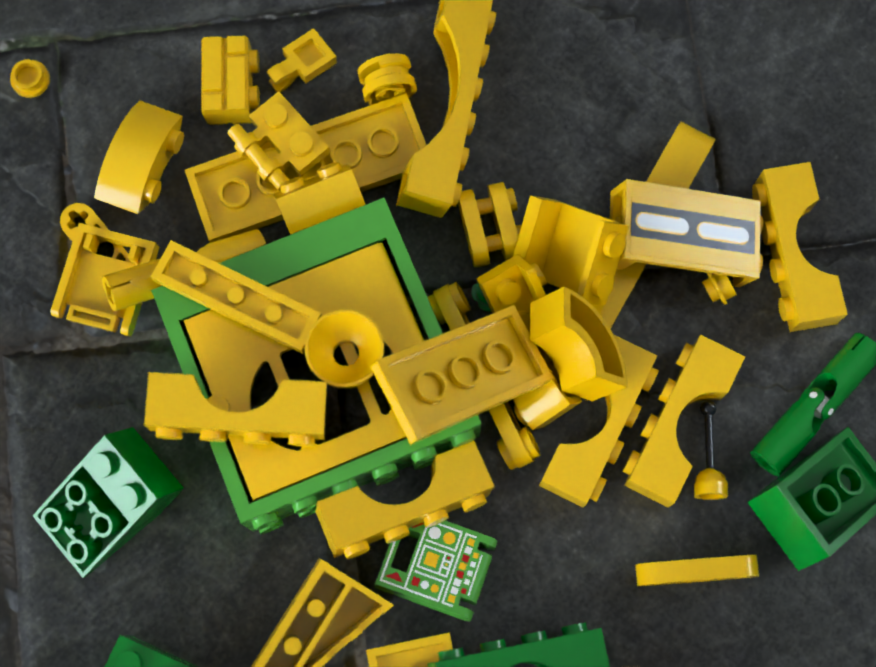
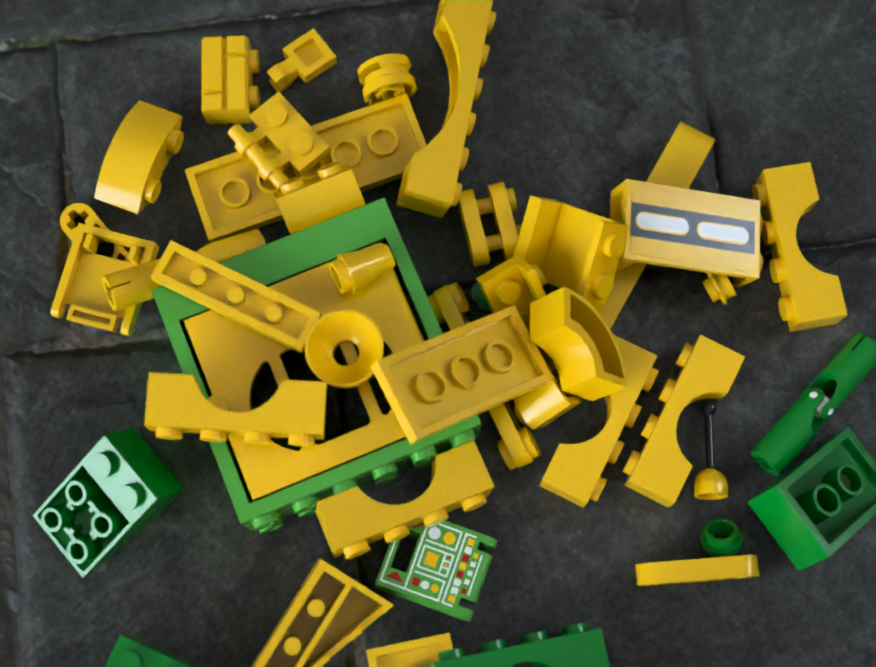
yellow plate [10,59,50,98] -> none
none -> yellow cone [329,244,395,294]
none -> green plate [700,519,743,557]

